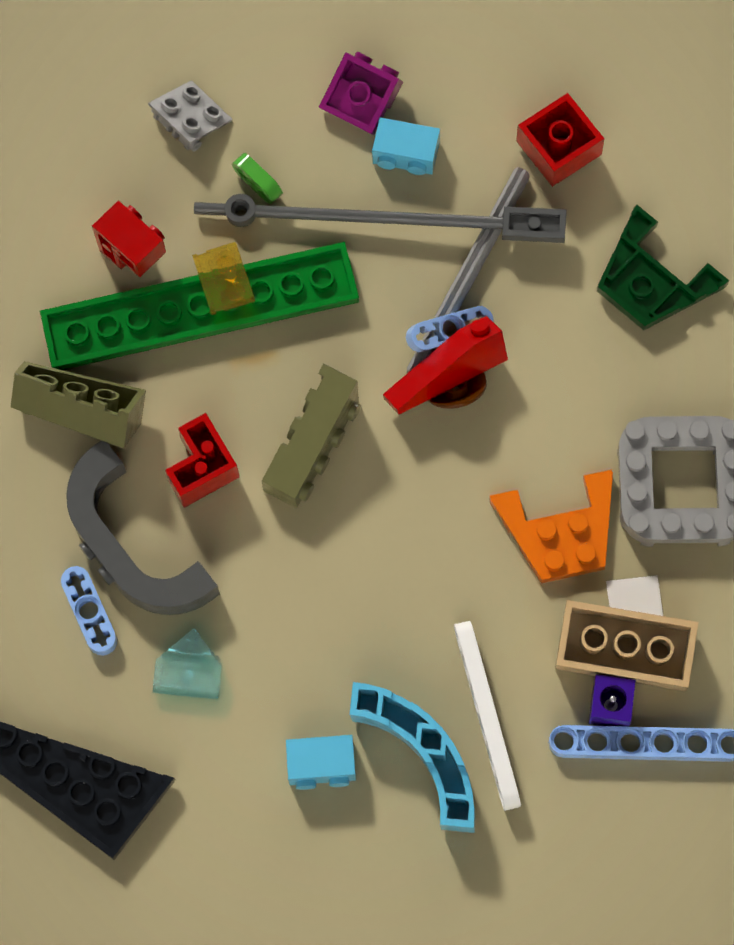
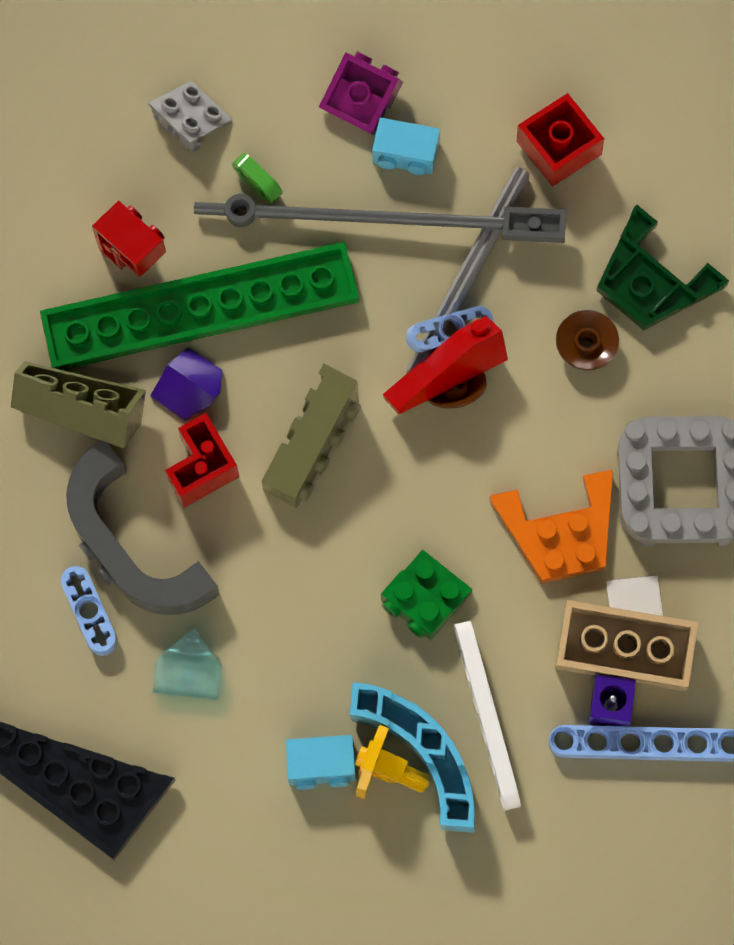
clear yellow plate [192,241,255,315] -> none
none -> dark purple slope [150,347,223,421]
none -> yellow piece [355,725,430,799]
none -> green plate [381,549,473,641]
none -> reddish brown dish [556,310,619,370]

